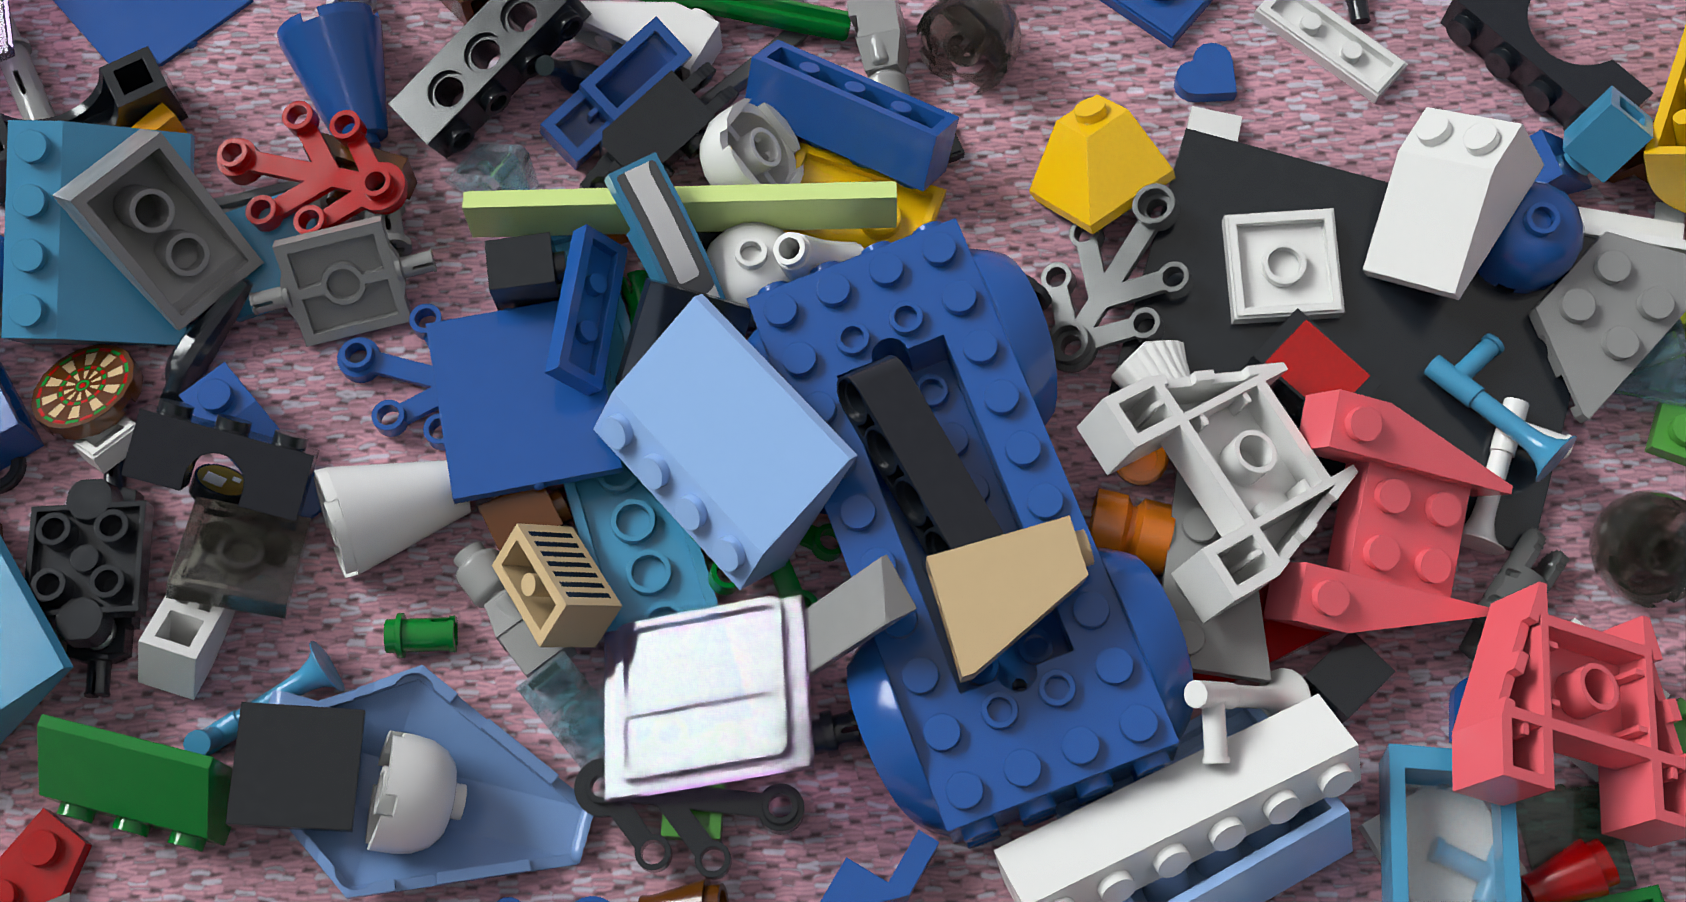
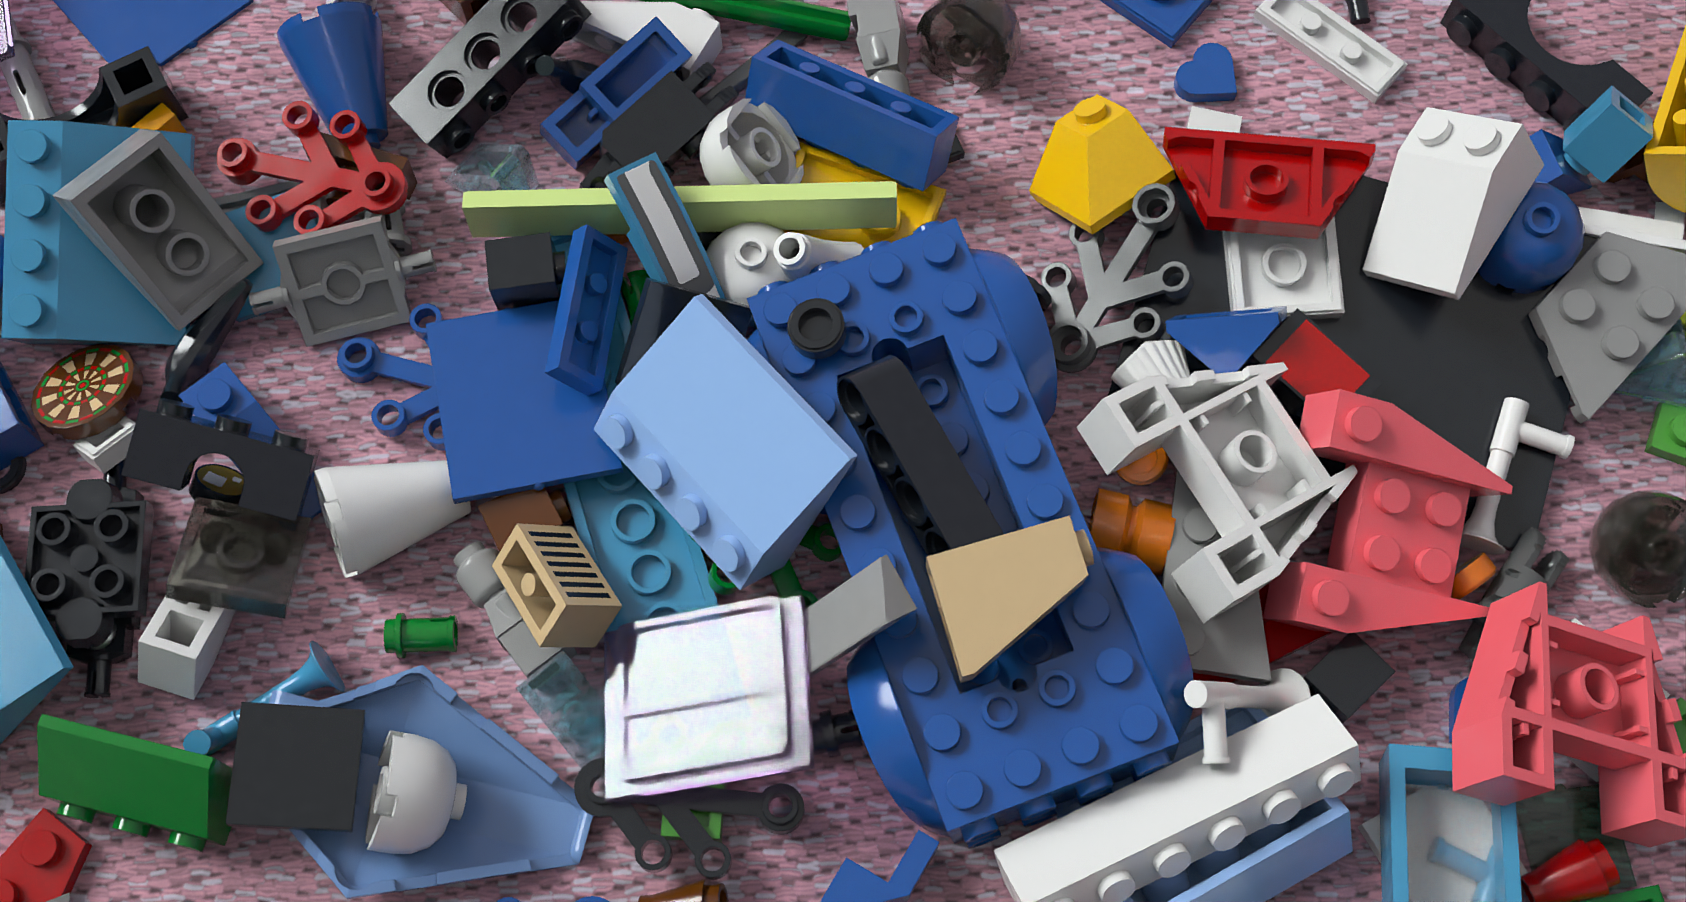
dark azure piece [1424,333,1577,482] -> none
none -> black tile [787,298,847,359]
none -> red wing [1162,127,1376,239]
none -> blue slope [1166,306,1288,374]
none -> orange tile [1451,552,1497,600]

